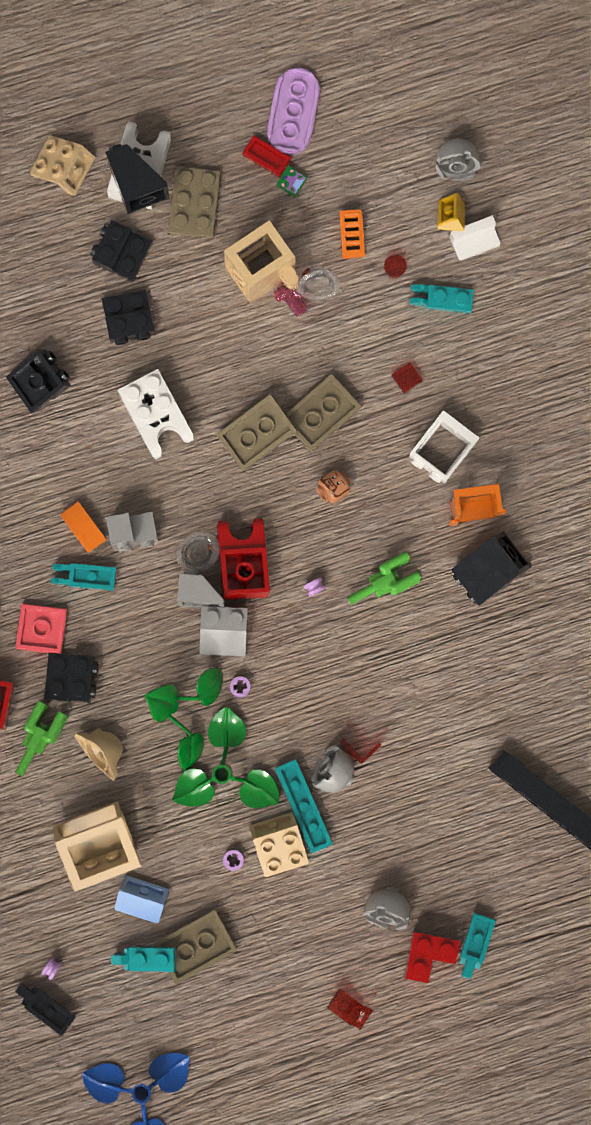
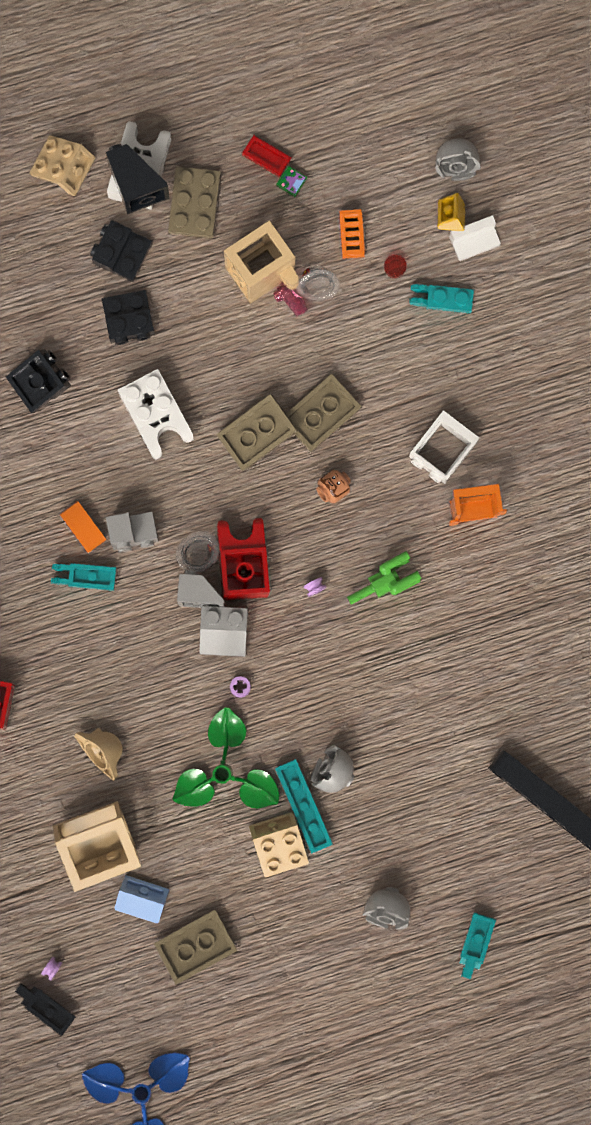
coral tile [15,603,68,654] -> none
bright green plant [15,701,69,777] -> none
black plate [44,653,98,703] -> none
teal hinge [111,946,176,972] -> none
green plant [144,667,223,771] -> none
lavender bush [223,850,244,871] -> none
lavender tile [267,68,320,155] -> none
clear red bracket [327,989,373,1030] -> none
clear red bracket [340,738,381,765] -> none
clear red tile [391,362,423,394] -> none
red brick [404,932,460,983] -> none
black slope [451,531,531,606] -> none

